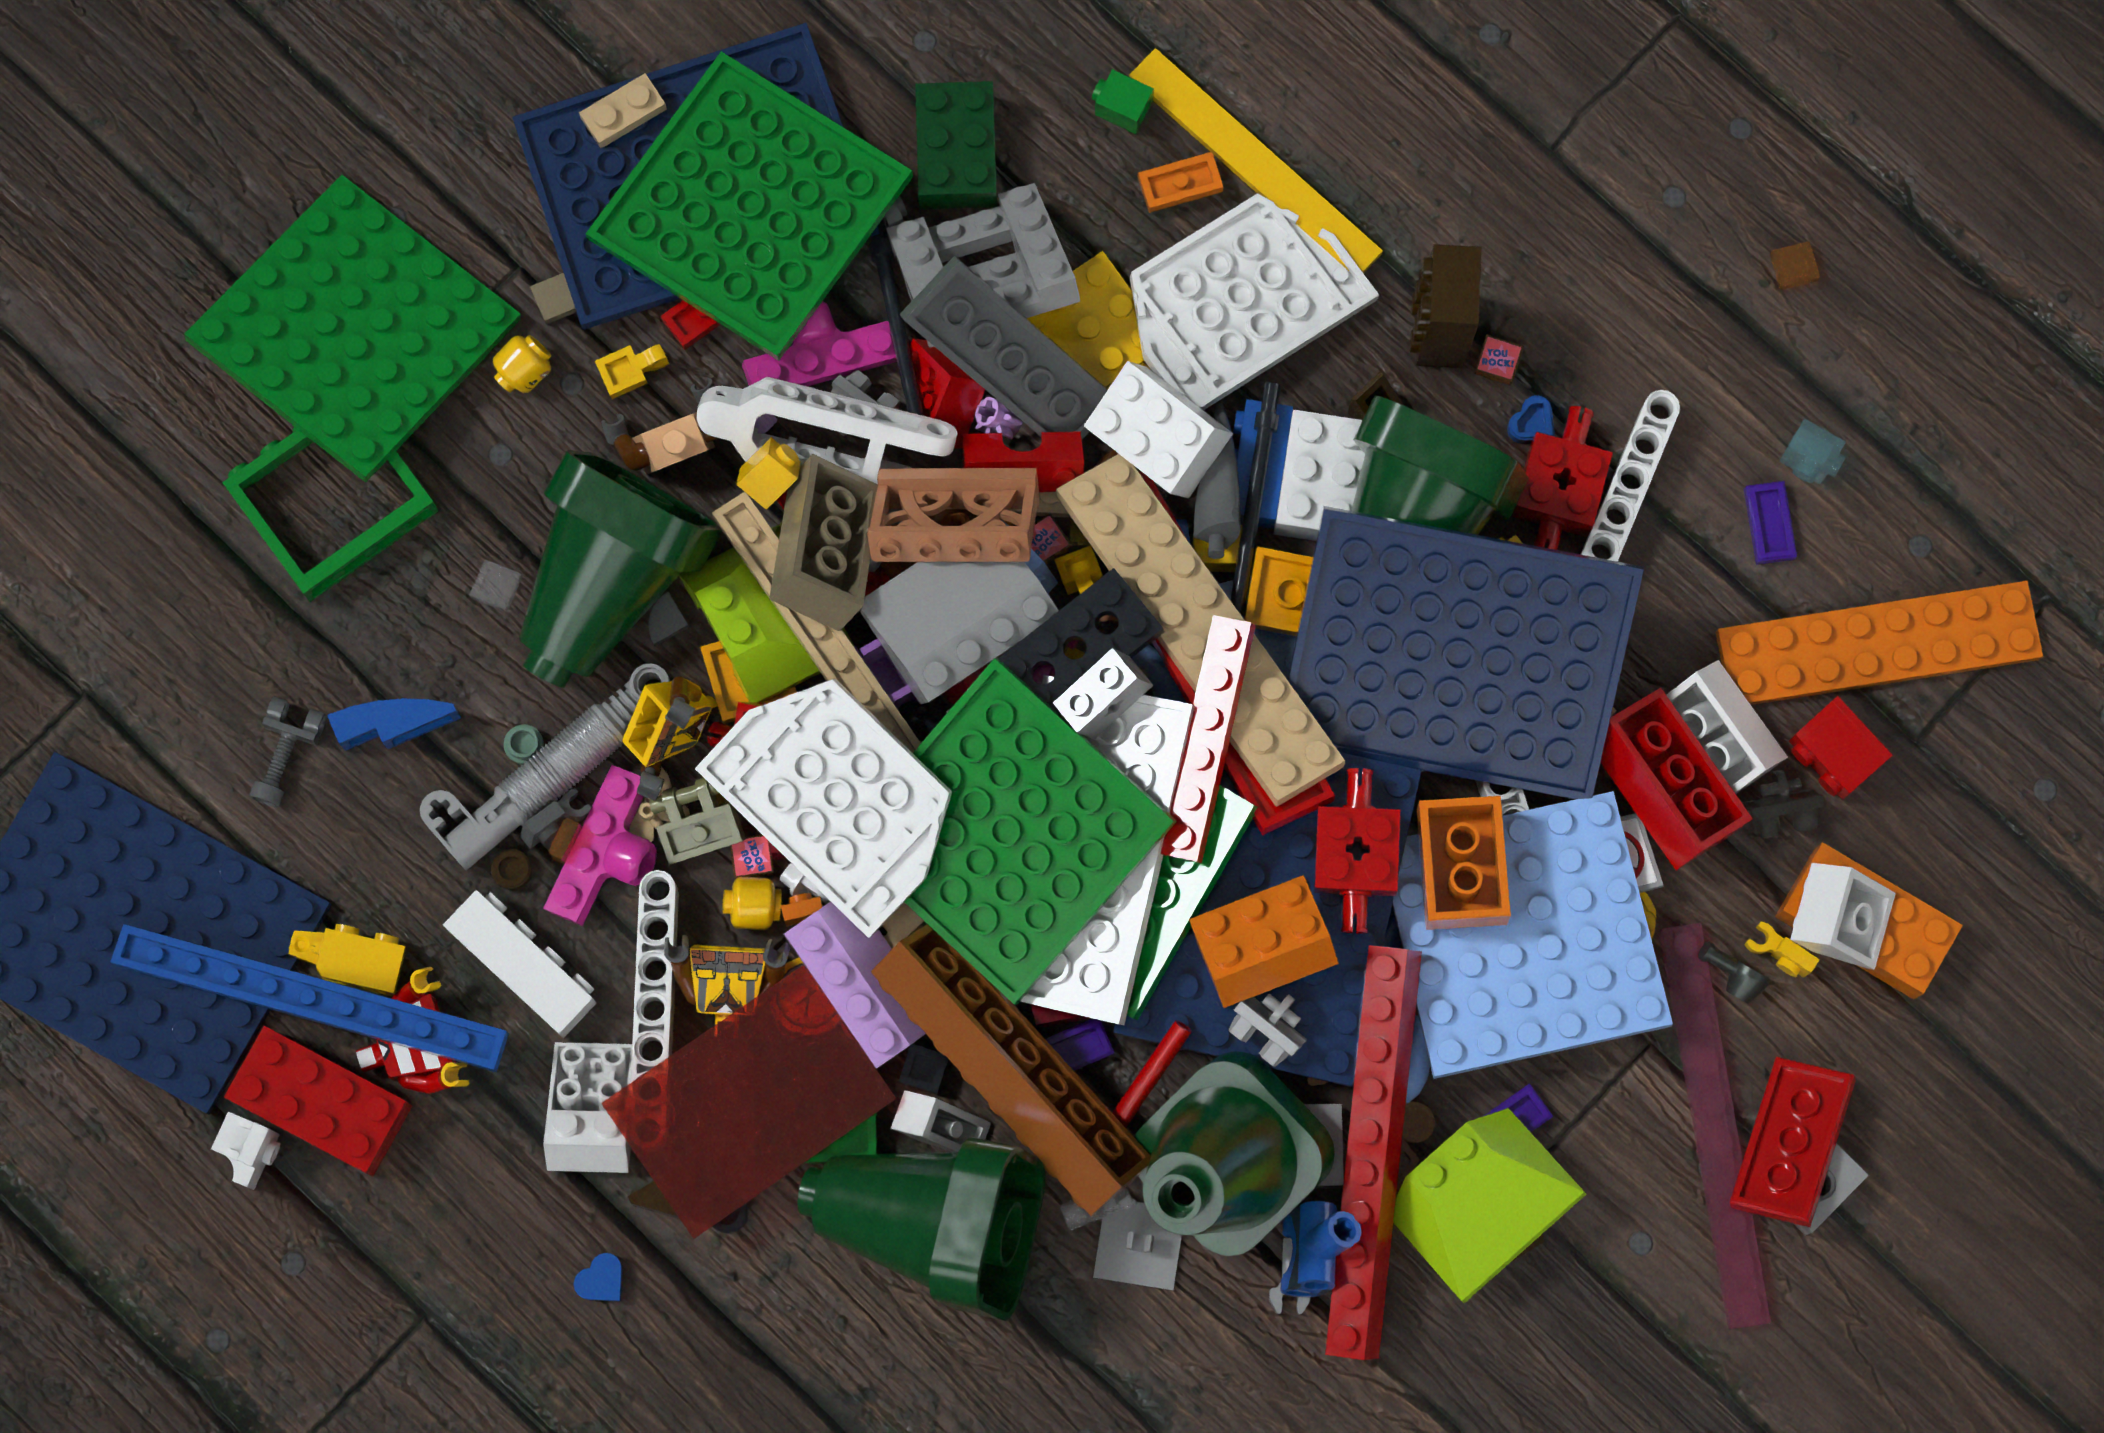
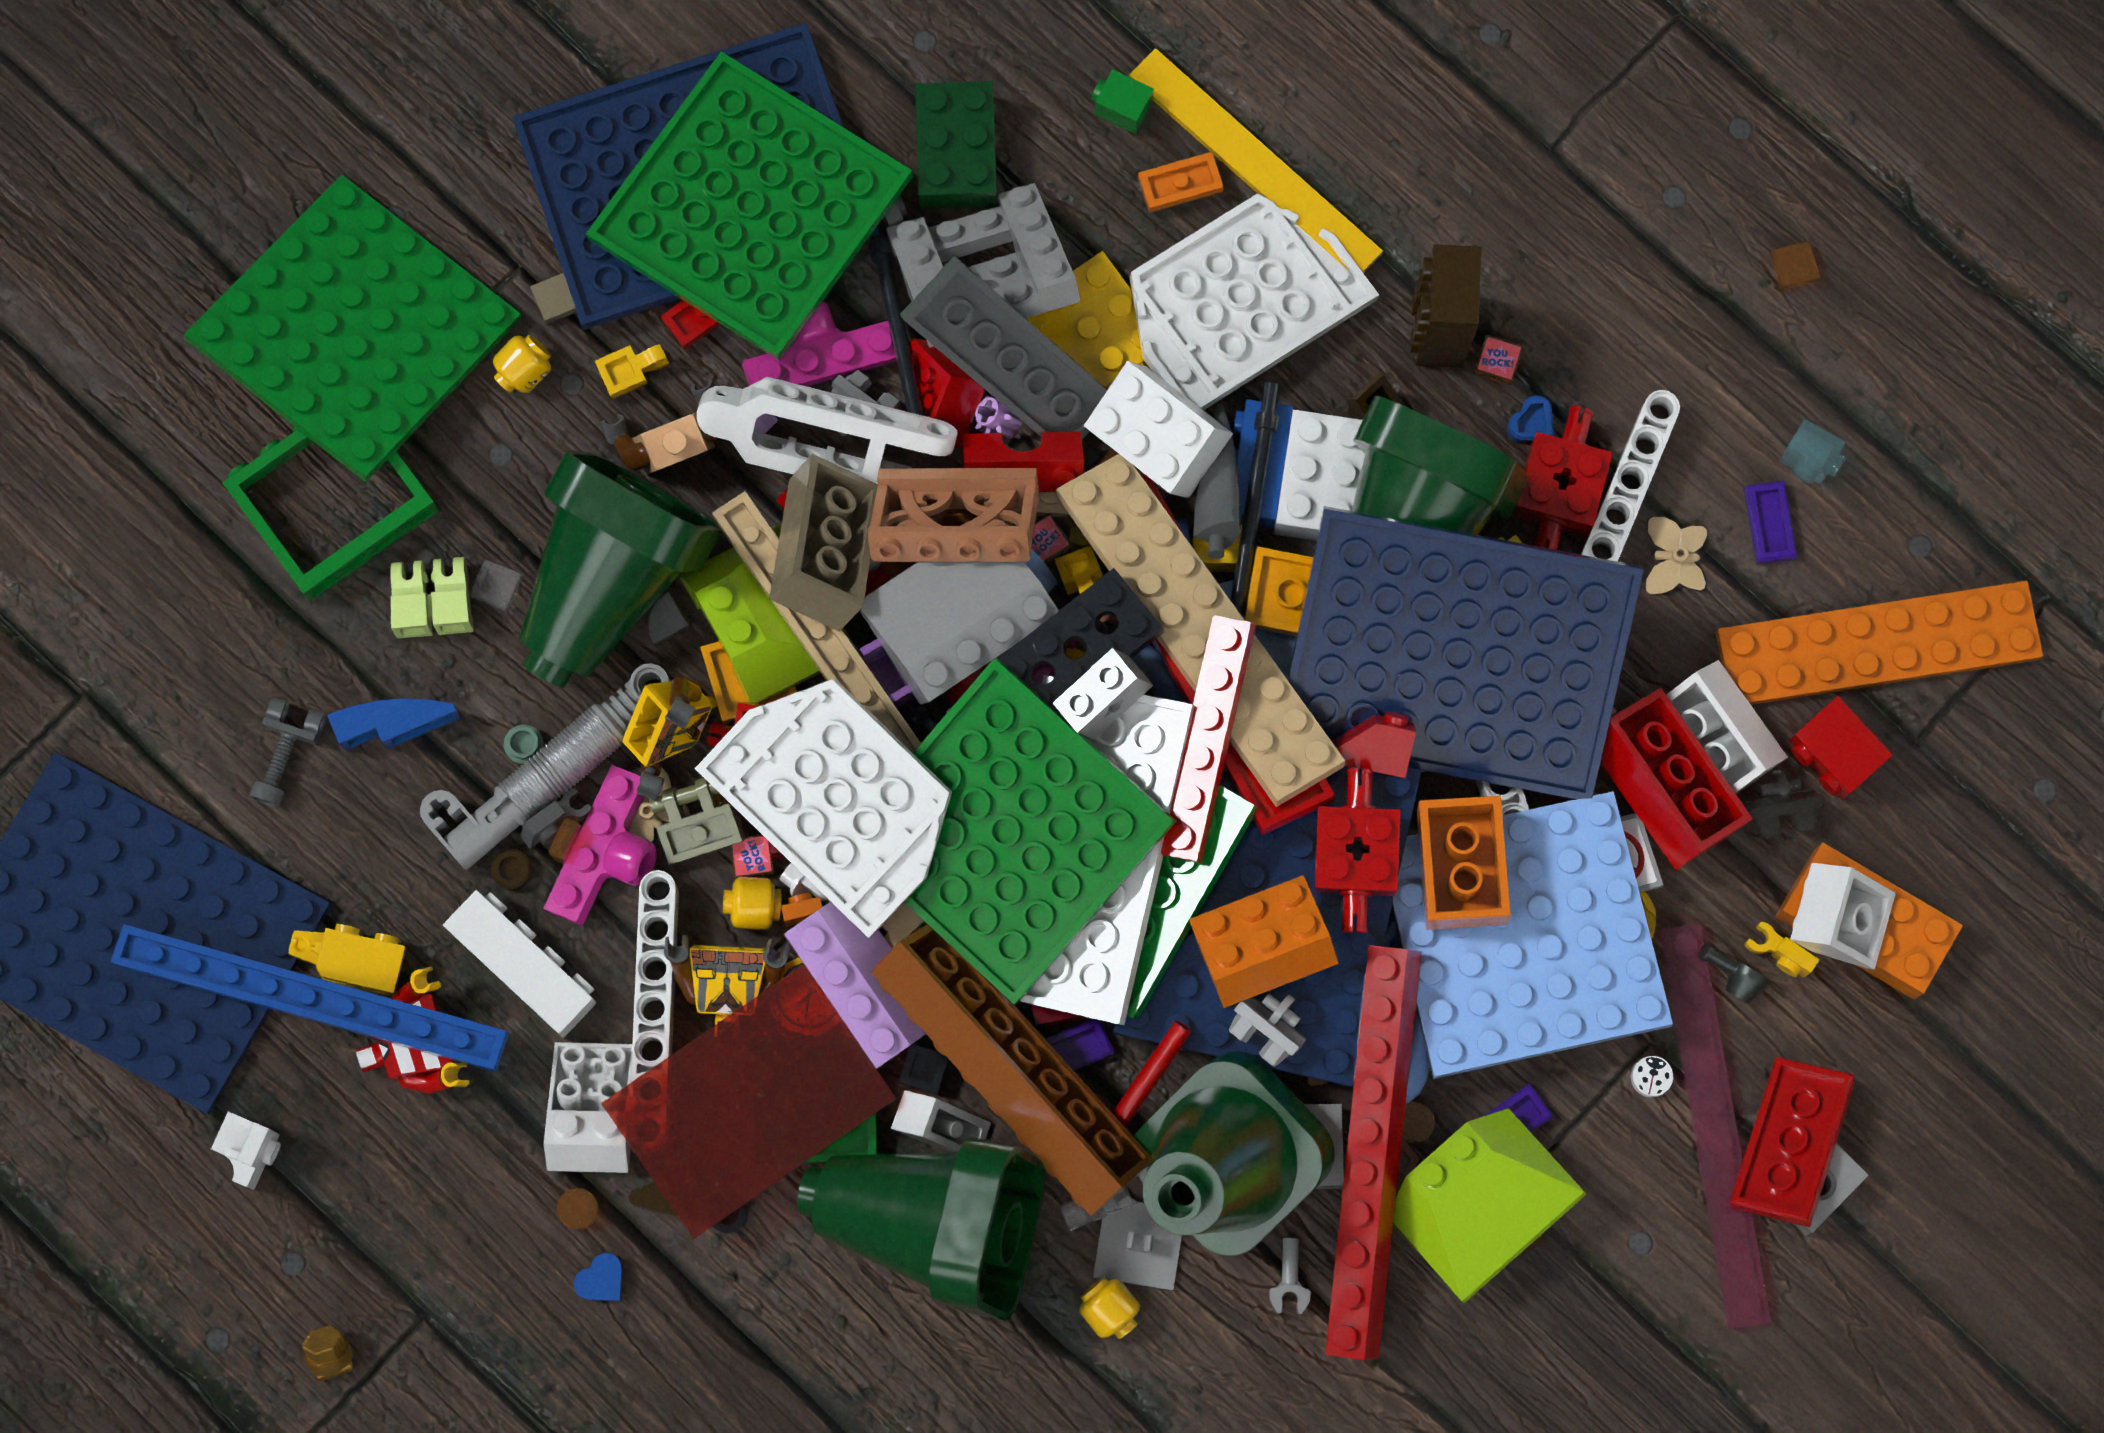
red brick [224,1026,412,1177] -> none
tan plate [579,73,667,148] -> none
yellow brick [736,437,801,510] -> none
blue connector [1280,1201,1362,1297] -> none
none -> pearl gold piece [302,1325,354,1382]
none -> yellowish green legs [391,557,474,639]
none -> clear orange tile [557,1188,599,1230]
none -> yellow head [1079,1276,1140,1339]
none -> red slope [1331,712,1416,778]
none -> white tile [1631,1056,1673,1098]
none -> tan piece [1646,517,1707,595]

